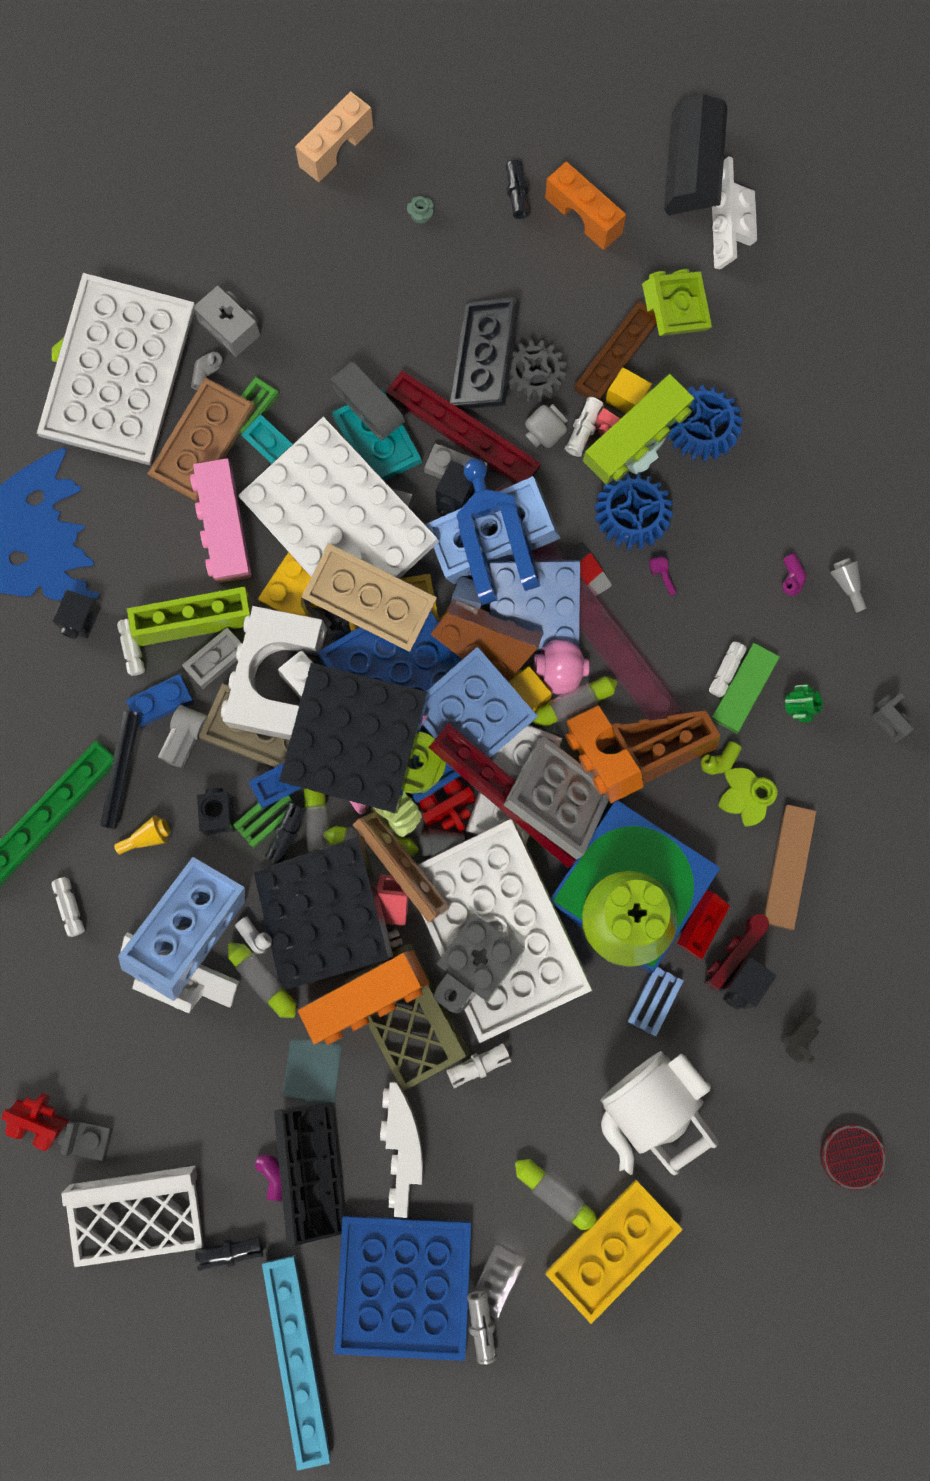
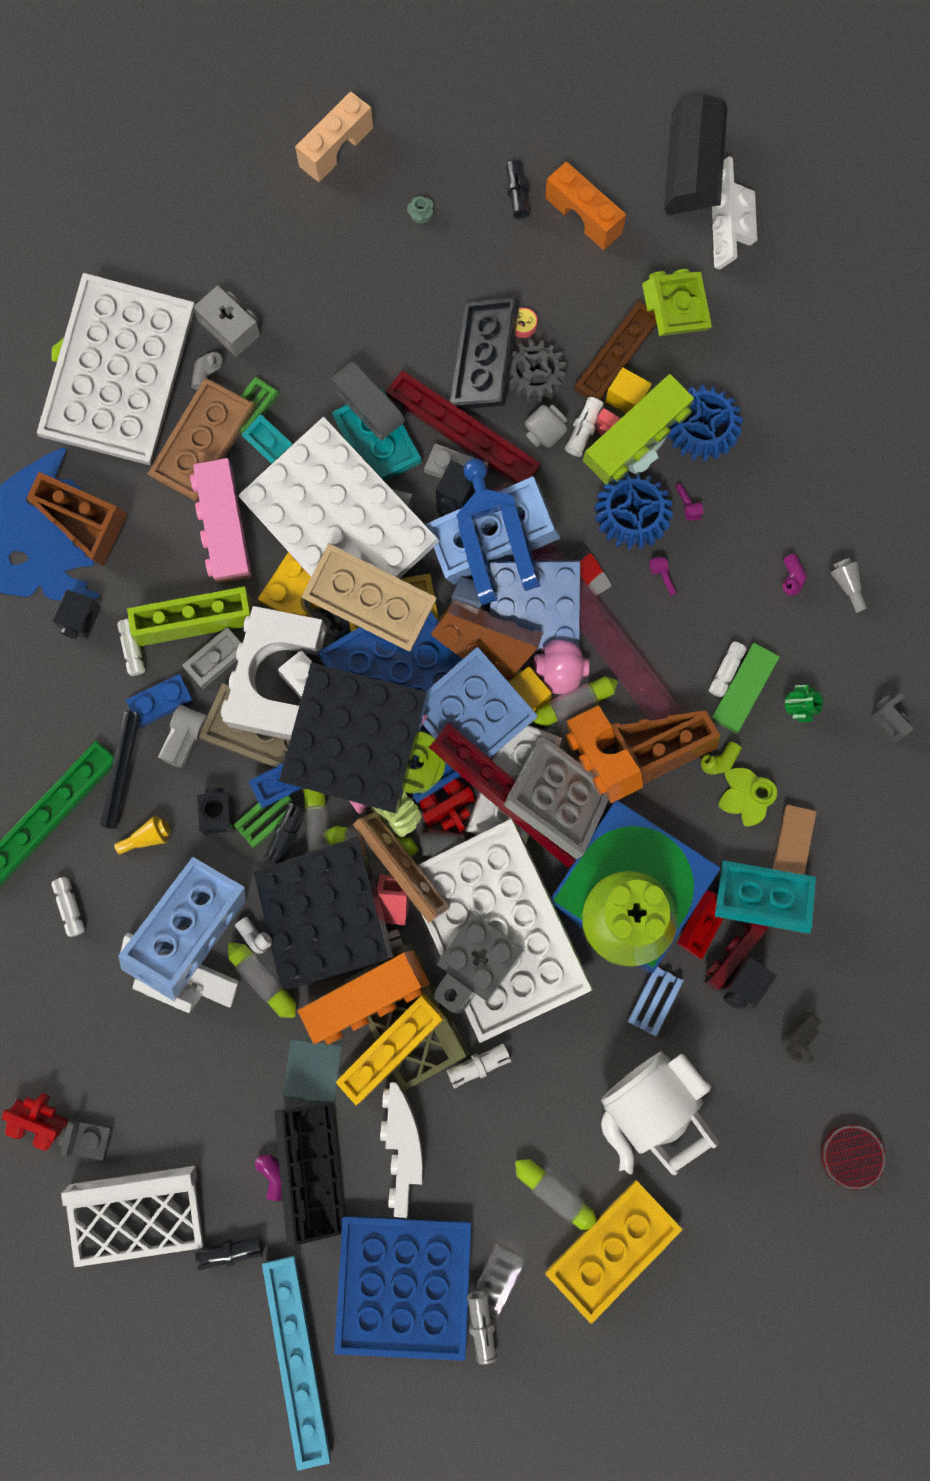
none -> dark orange wedge [27,472,128,566]
none -> yellow plate [336,994,446,1106]
none -> tile [515,308,538,338]
none -> magenta hand [675,484,703,521]
none -> teal plate [715,860,816,934]

